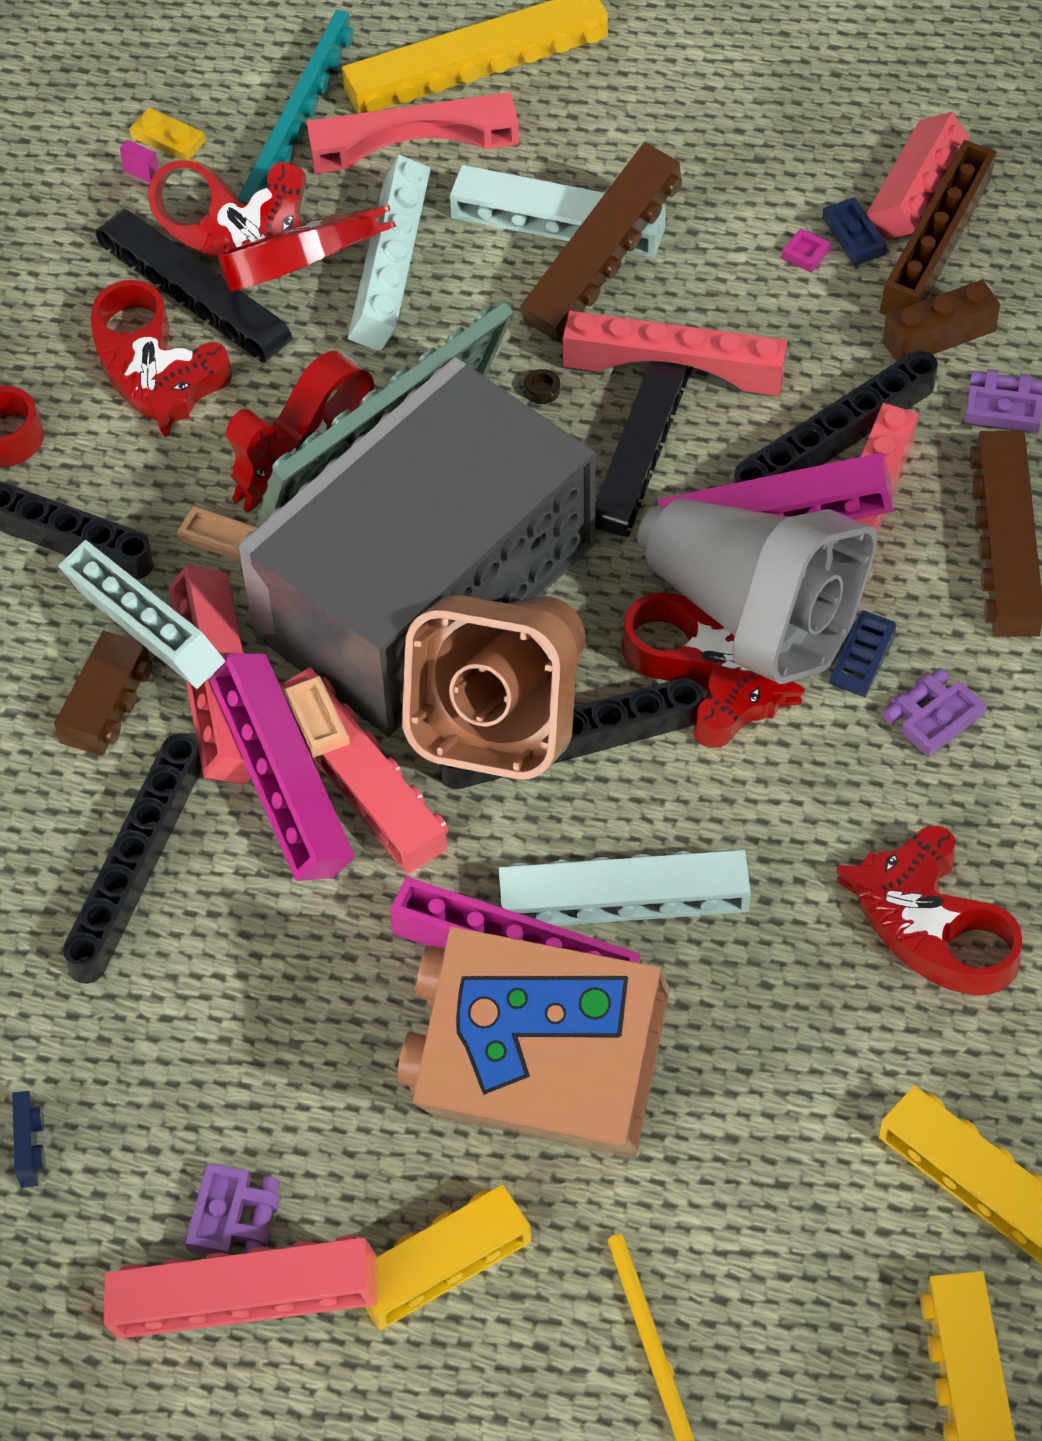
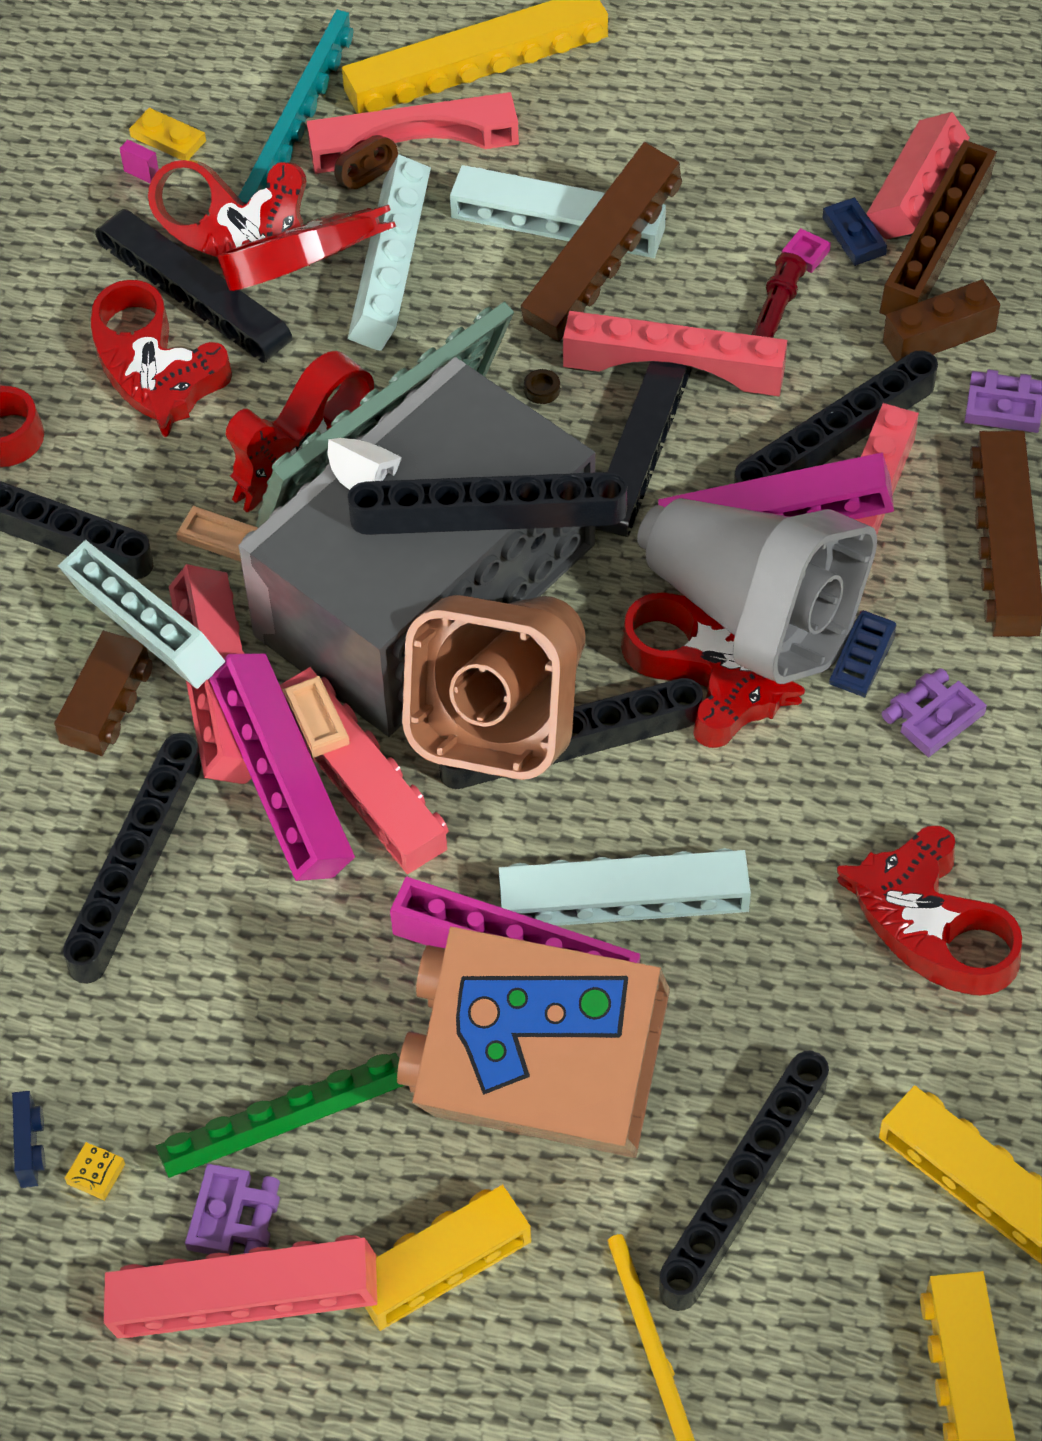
none -> yellow tile [65,1142,125,1201]
none -> green plate [155,1052,405,1178]
none -> white brick [328,438,402,490]
none -> reddish brown plate [334,135,398,189]
none -> black beam [348,472,627,535]
none -> black beam [659,1051,829,1311]
none -> dark red pin [751,252,807,338]

